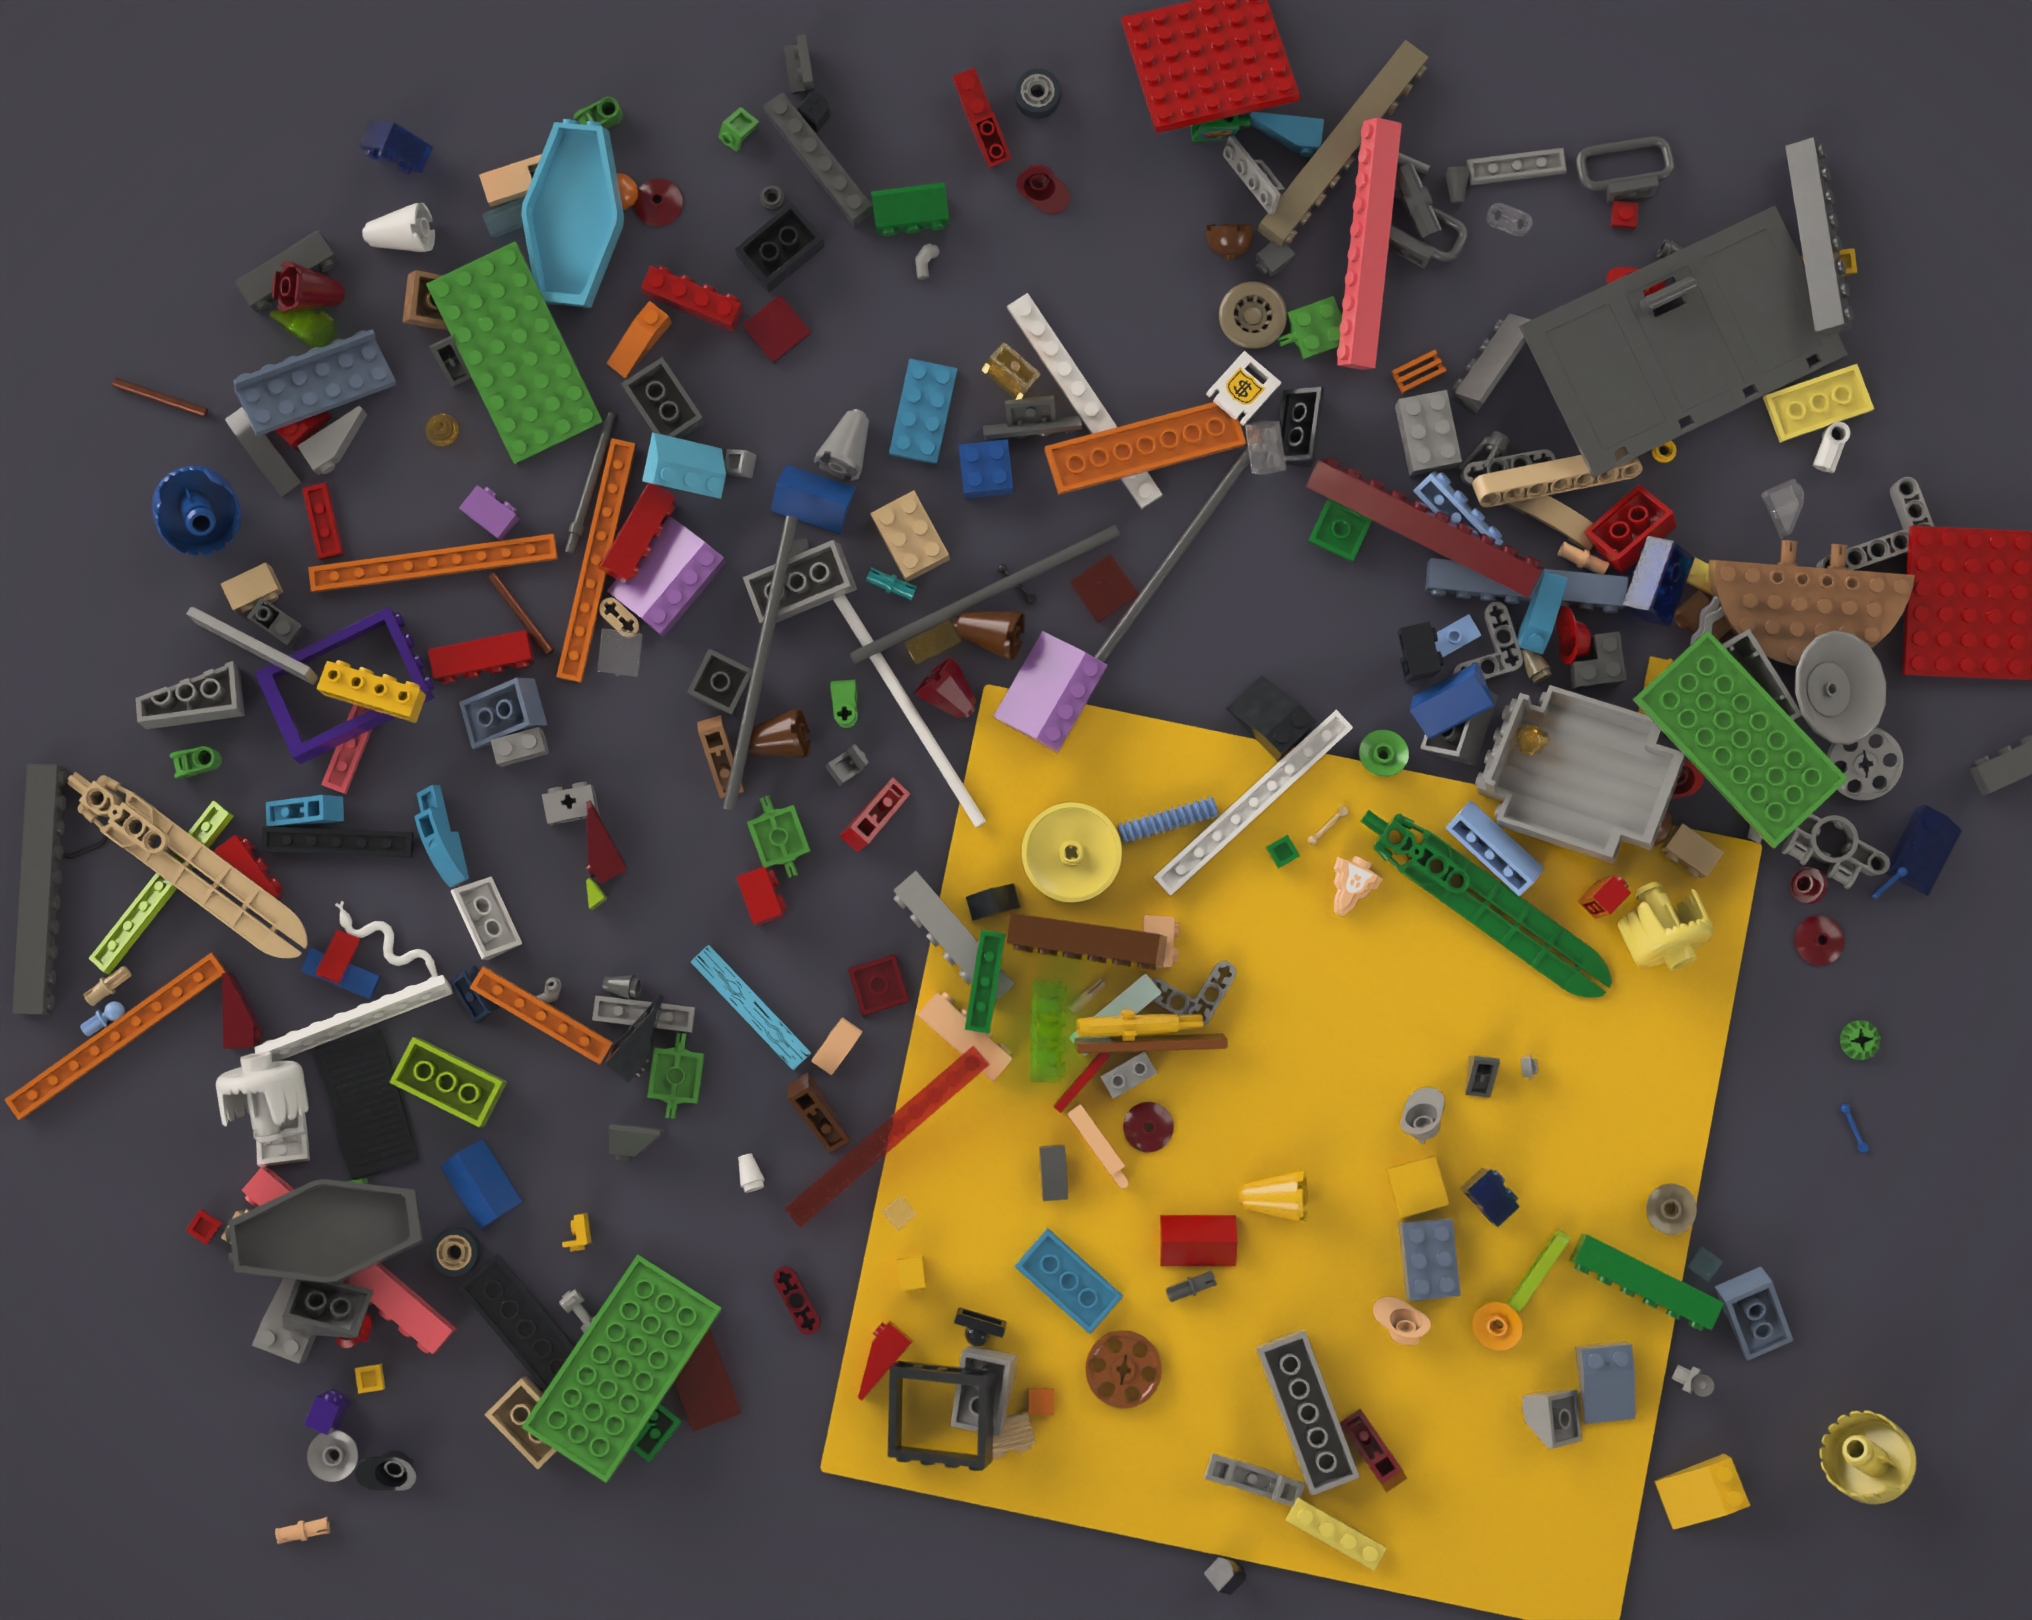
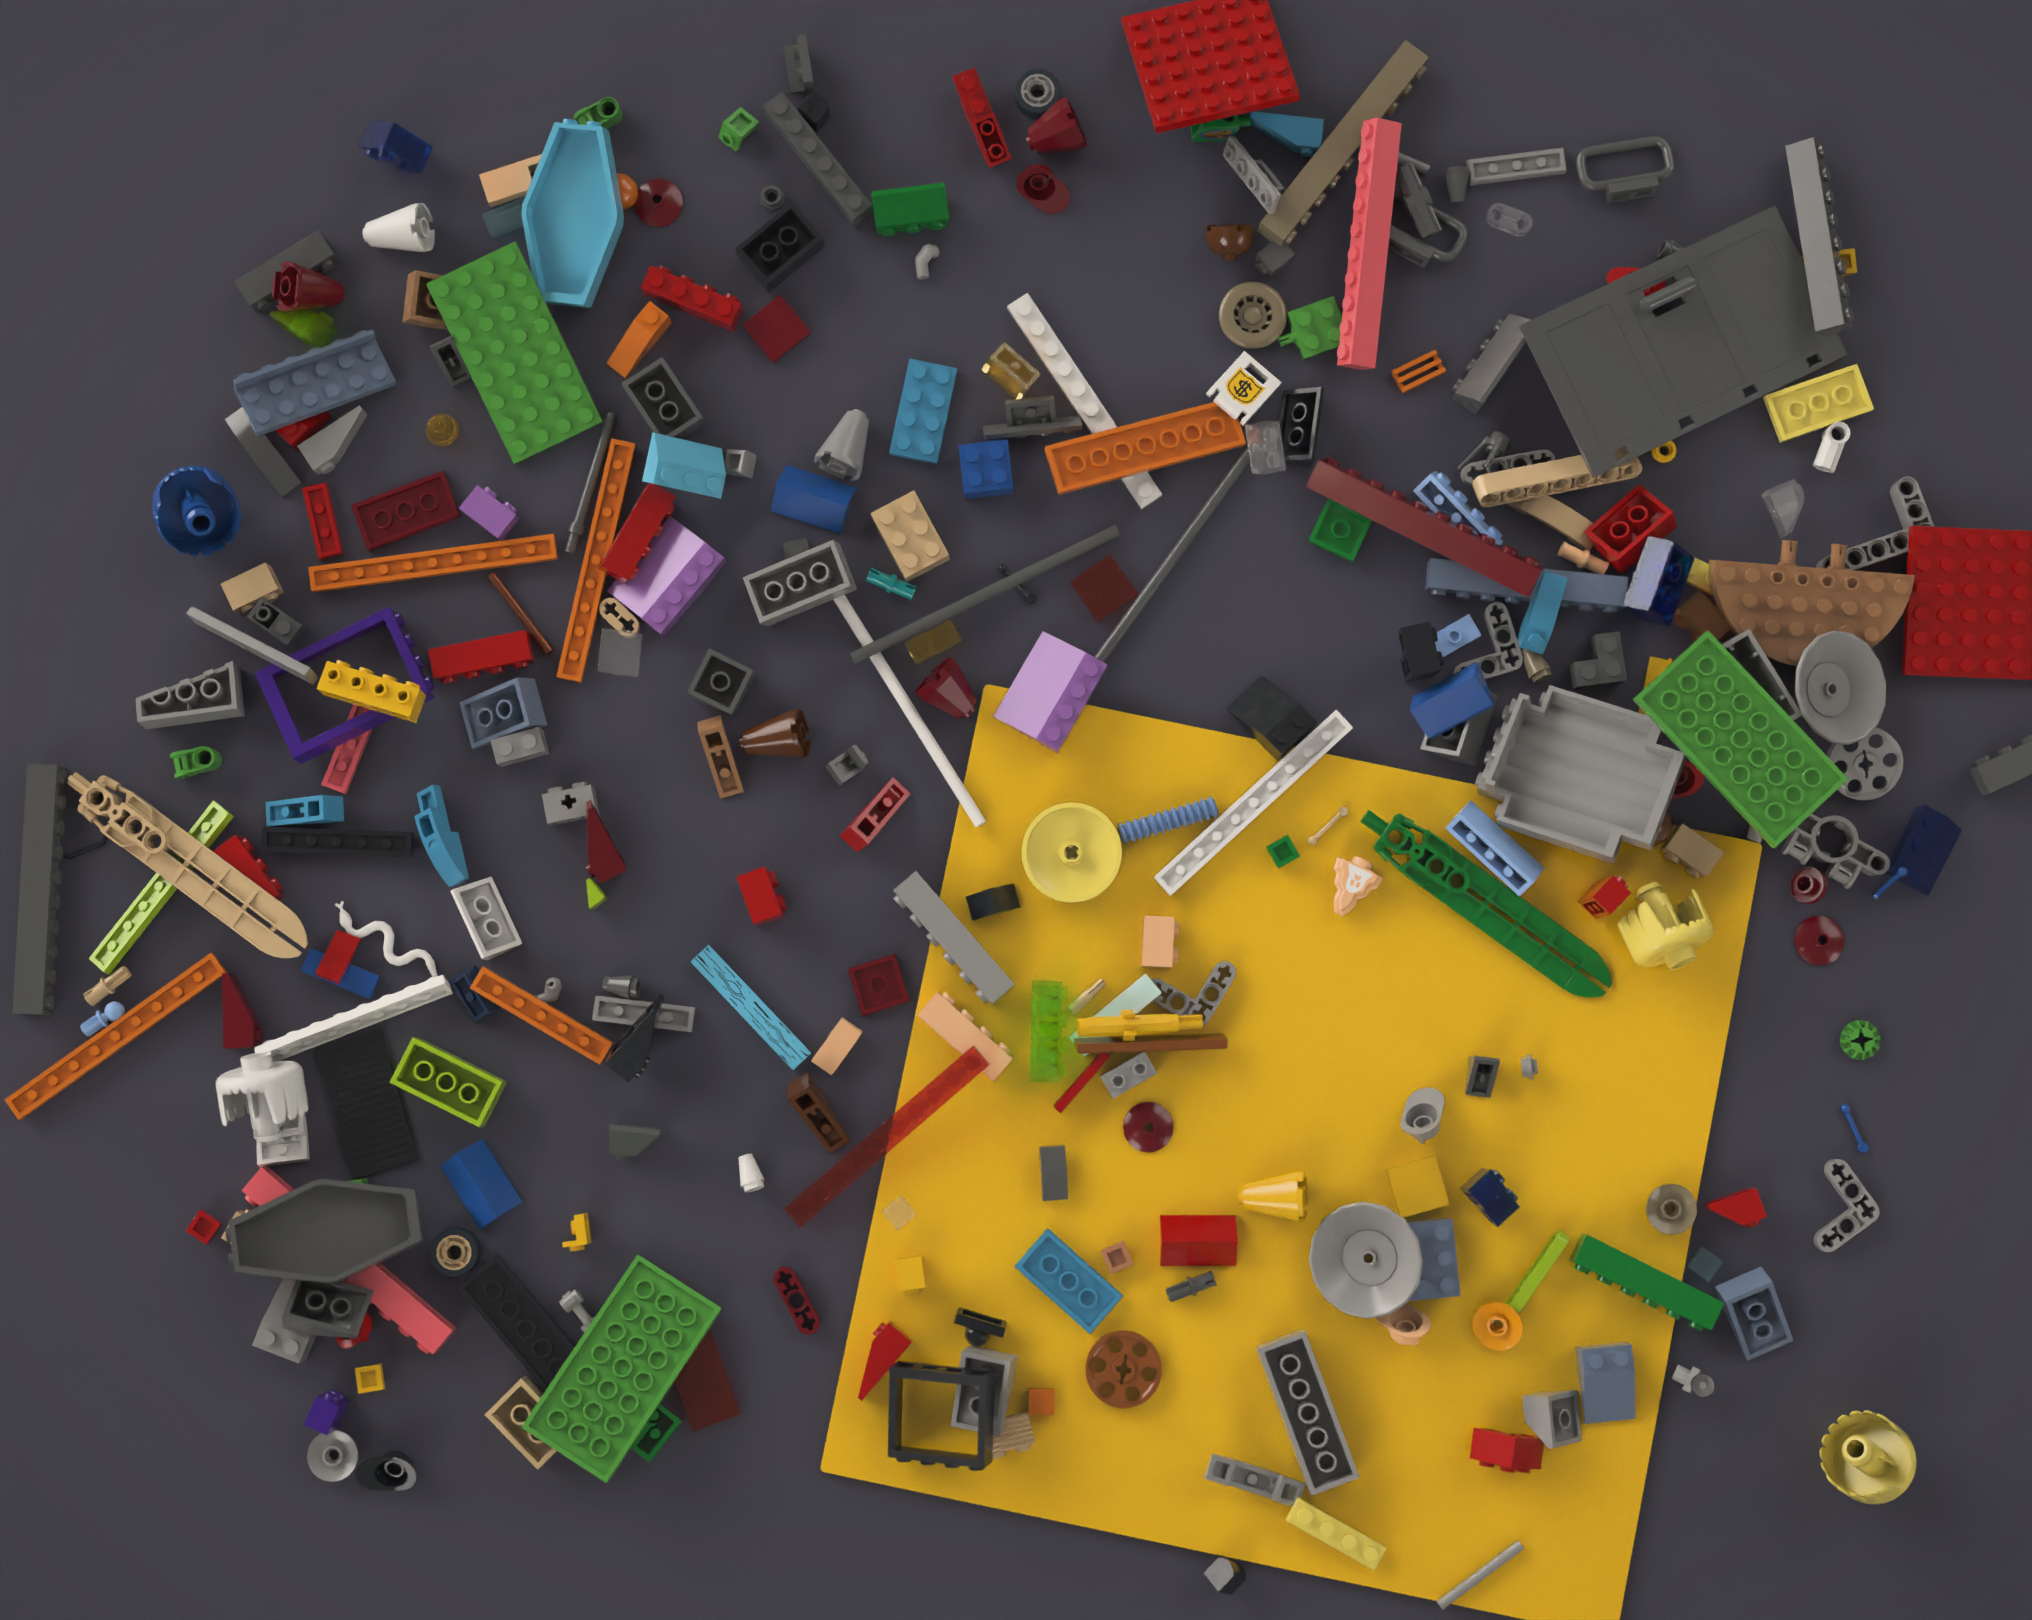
copper bar [112,377,209,418] -> none
light nougat pin [275,1517,330,1545] -> none
bright green plate [647,1033,705,1119] -> none
dark grey piece [723,515,798,811] -> none
bright green plate [747,796,811,878] -> none
bright green piece [830,679,858,728] -> none
reddish brown cone [954,611,1026,660] -> none
green plate [965,930,1006,1034] -> none
reddish brown brick [1007,913,1167,971] -> none
light nougat hinge [1067,1104,1128,1188] -> none
dark red slope [1340,1409,1407,1493] -> none
bright green dish [1359,730,1409,777] -> none
light grey brick [1395,390,1462,477] -> none
clear yellow cone [1517,725,1550,756] -> none
red piece [1556,605,1591,665] -> none
red plate [1611,201,1639,229] -> none
yellow slope [1654,1454,1750,1530] -> none
light grey hair [1691,596,1725,645] -> none
none -> dark red tile [351,470,462,552]
none -> dark red cone [1025,97,1088,154]
none -> nougat plate [1100,1241,1133,1274]
none -> light grey dish [1309,1201,1423,1319]
none -> light grey bar [1437,1541,1524,1610]
none -> red brick [1470,1428,1544,1473]
none -> red slope [1704,1187,1767,1228]
none -> light grey beam [1813,1159,1880,1252]

